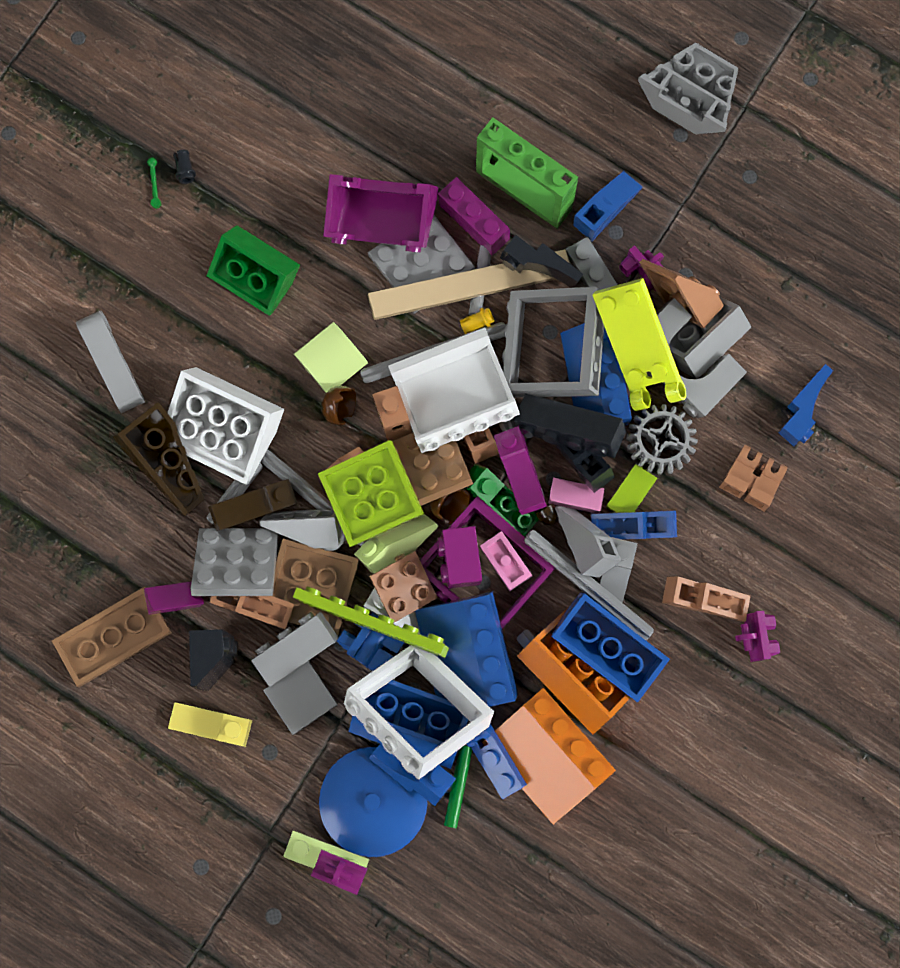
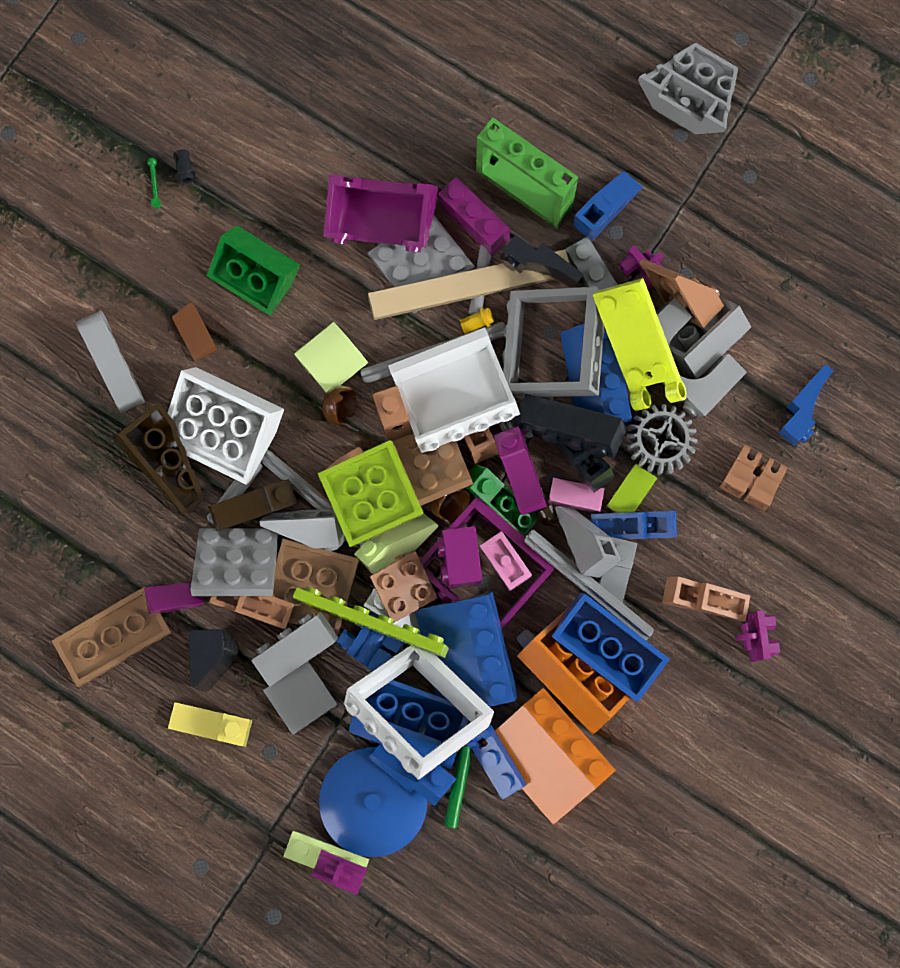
none -> dark orange slope [172,302,217,361]

